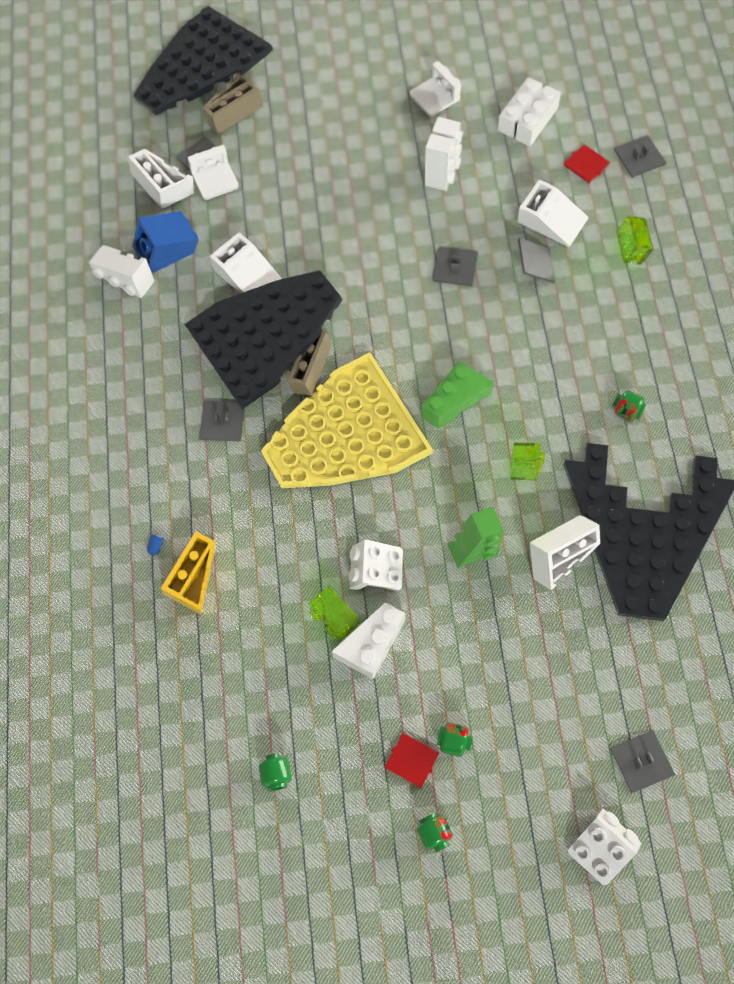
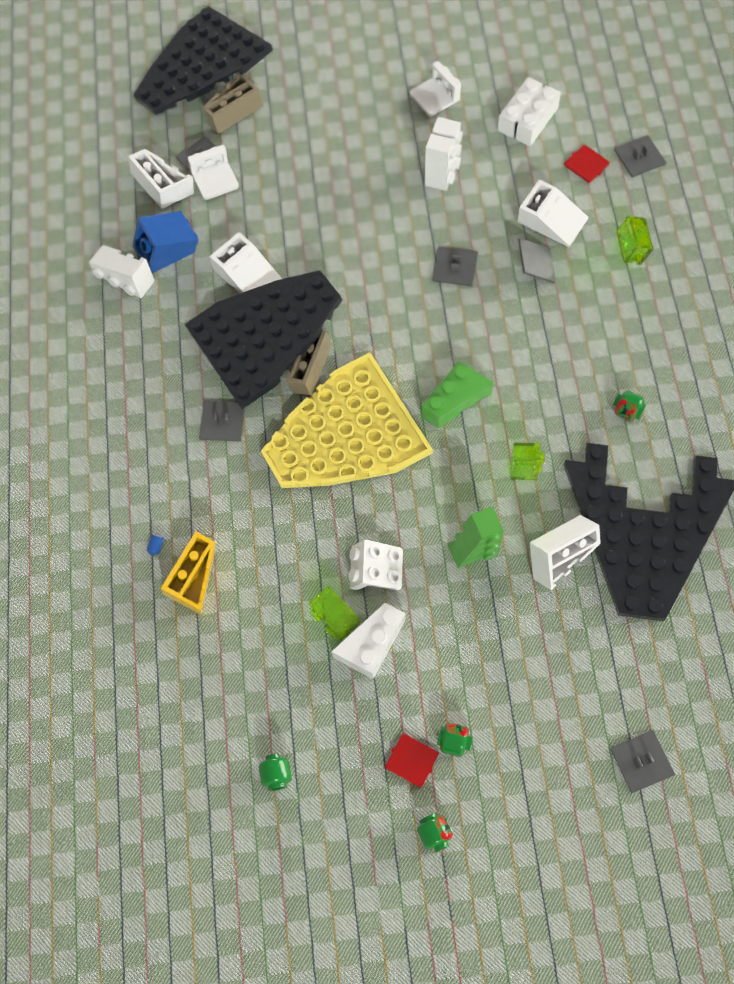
white bracket [568,808,641,885] -> none

